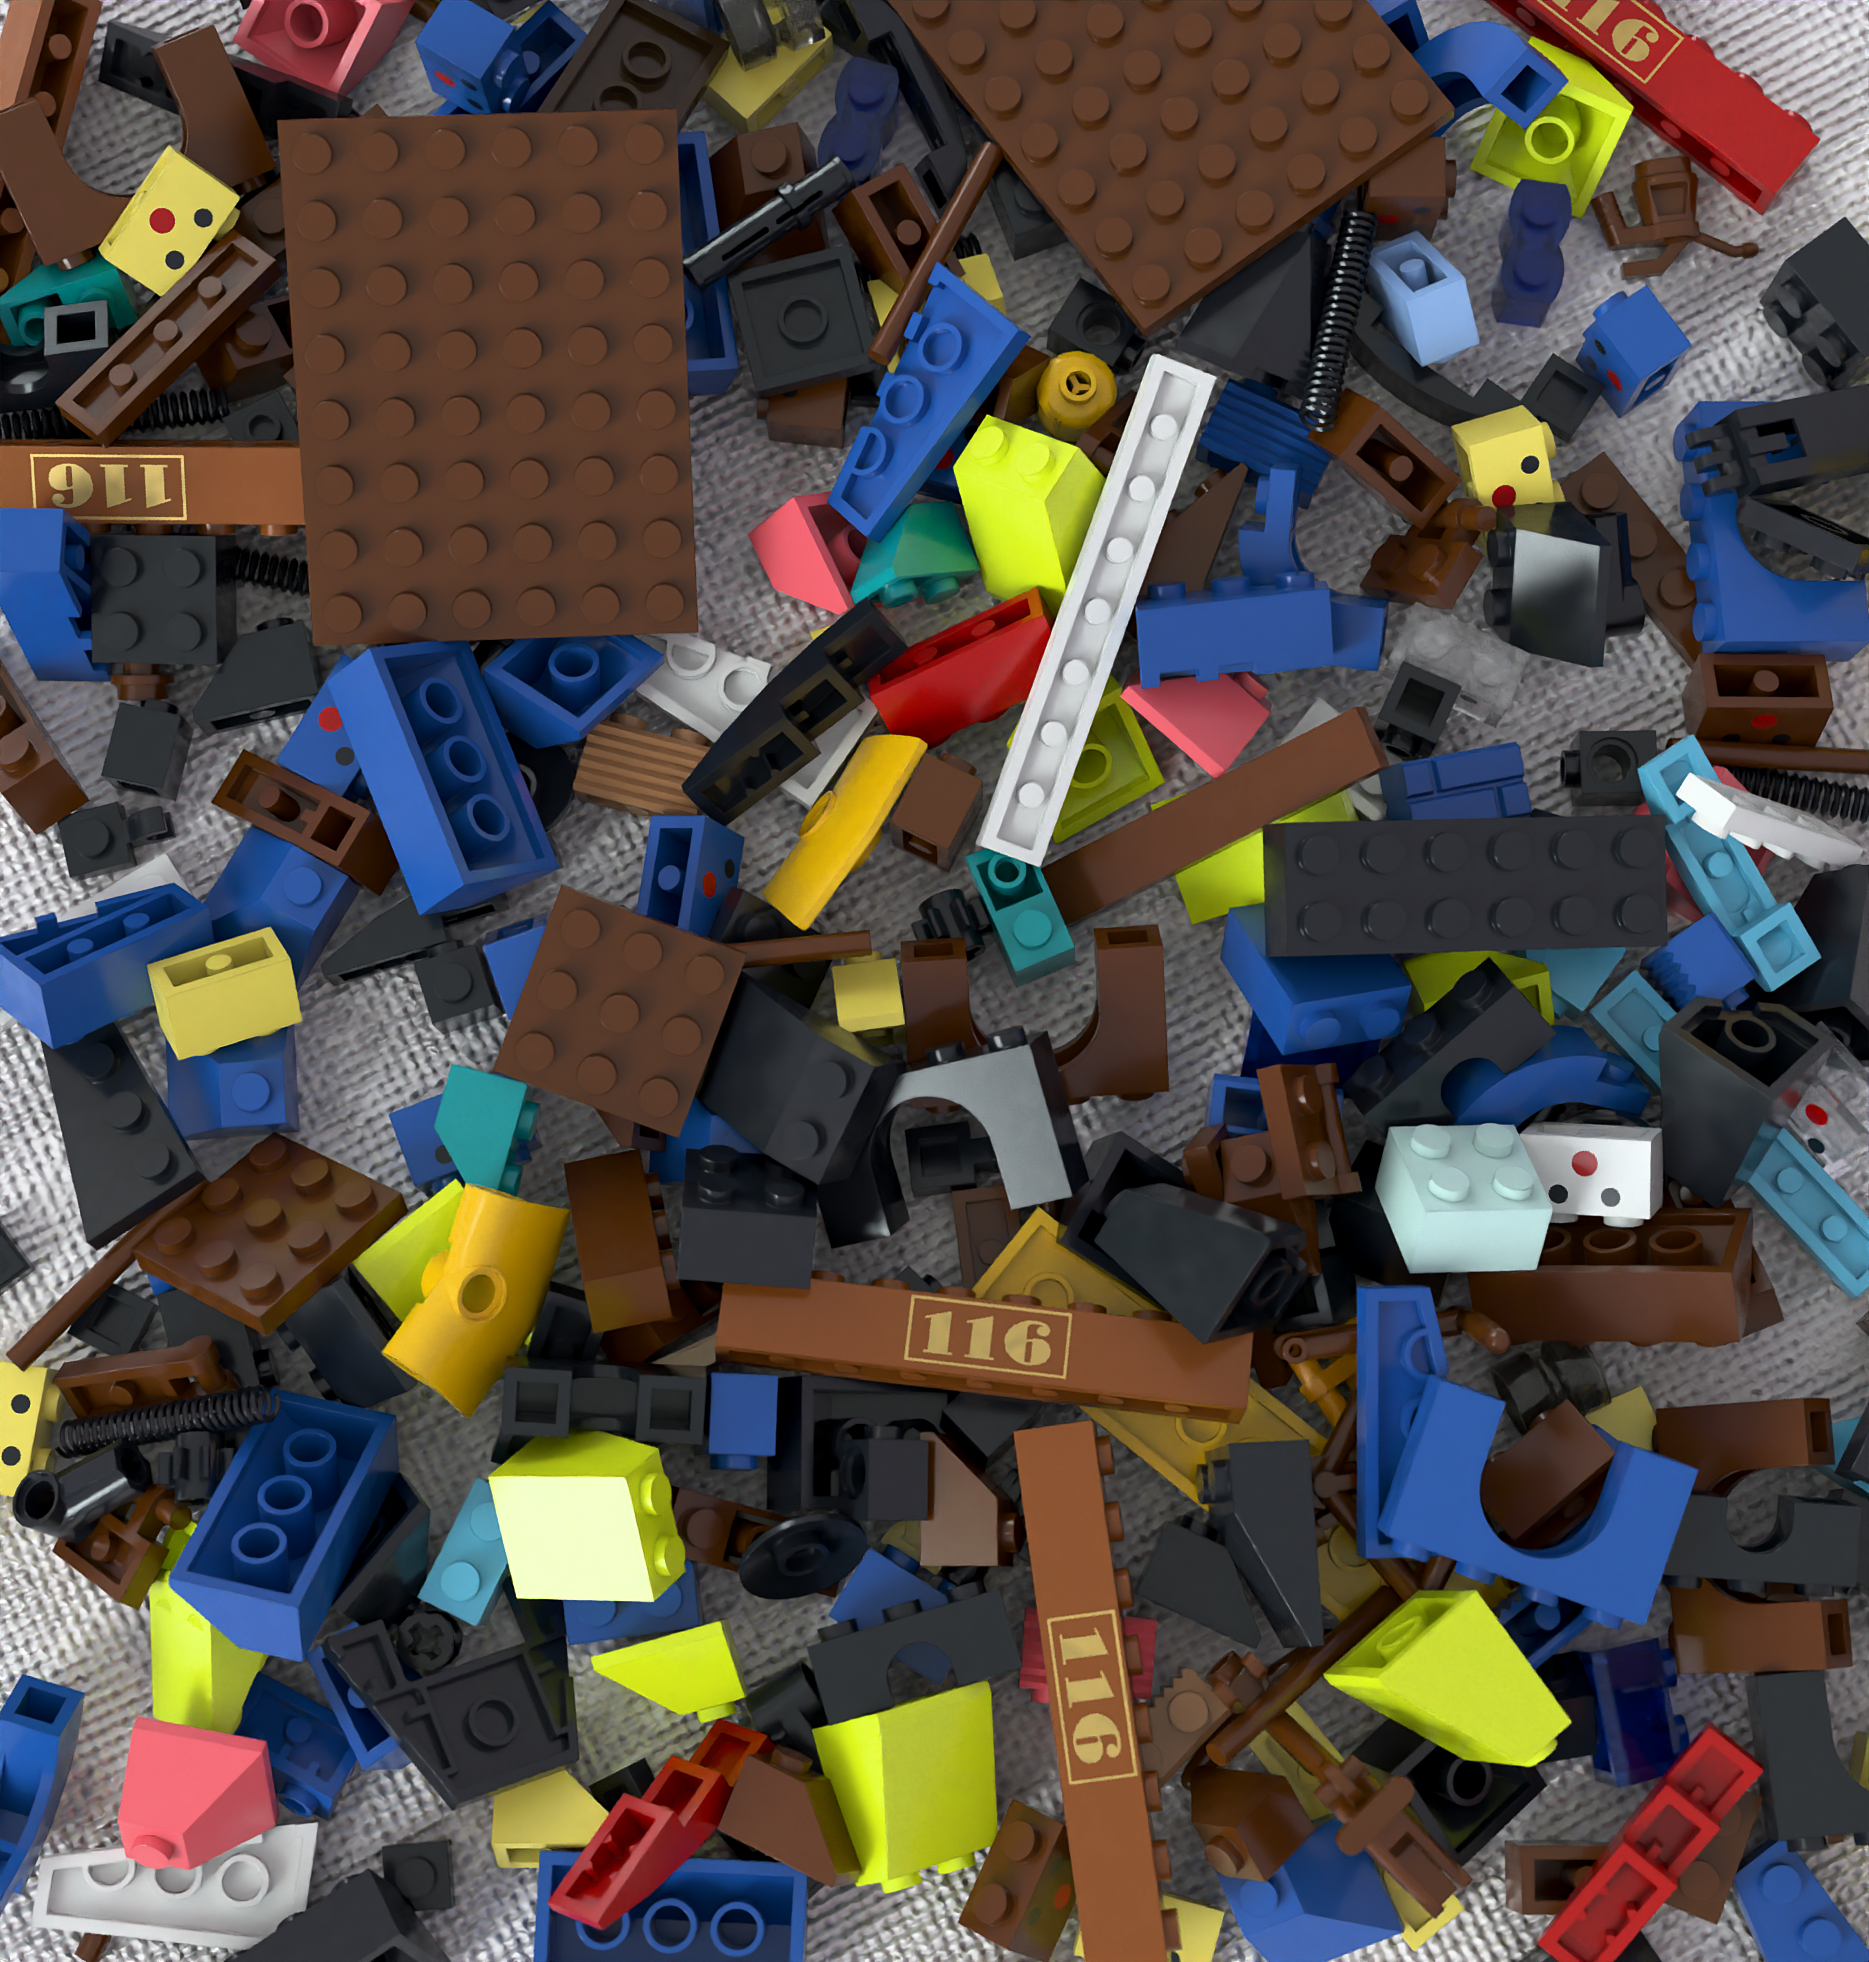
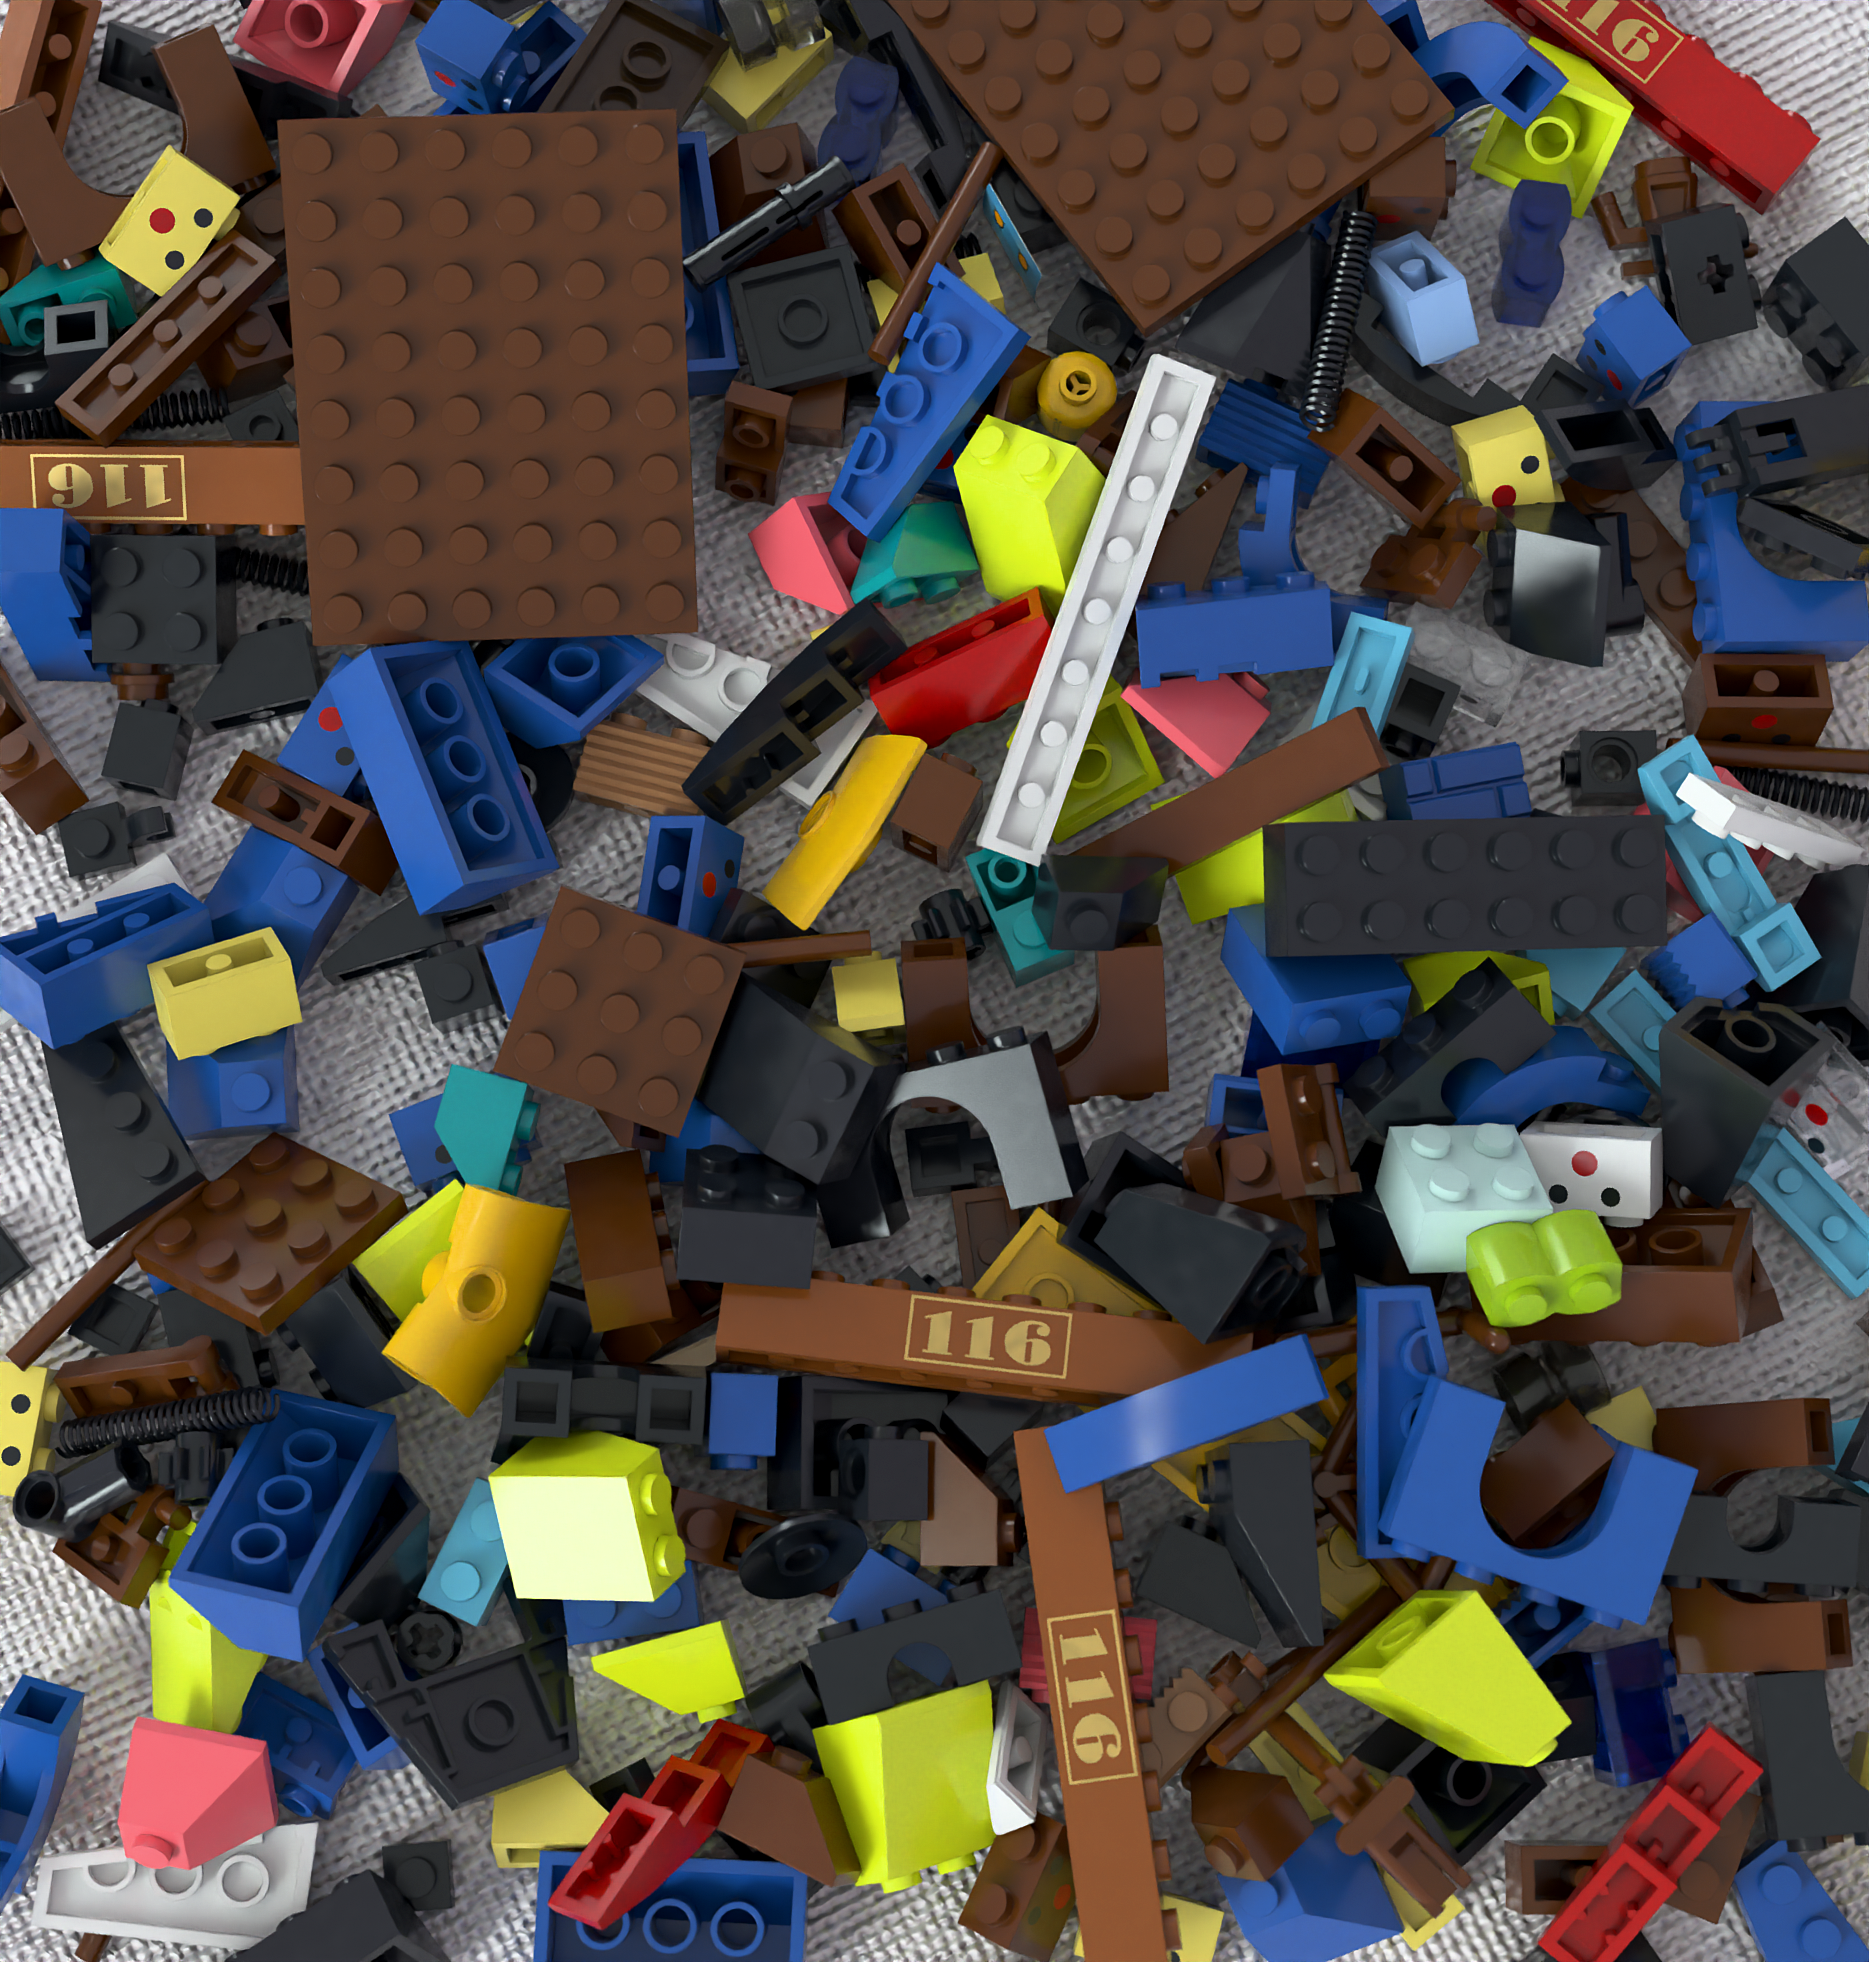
none -> reddish brown slope [715,380,793,506]
none -> dark azure sticker [982,184,1042,312]
none -> white slope [986,1680,1049,1835]
none -> black slope [1031,855,1169,951]
none -> blue slope [1044,1334,1330,1494]
none -> medium azure plate [1310,612,1415,740]
none -> lime brick [1466,1209,1622,1327]
none -> black slope [1534,398,1678,490]
none -> black brick [1644,202,1762,346]

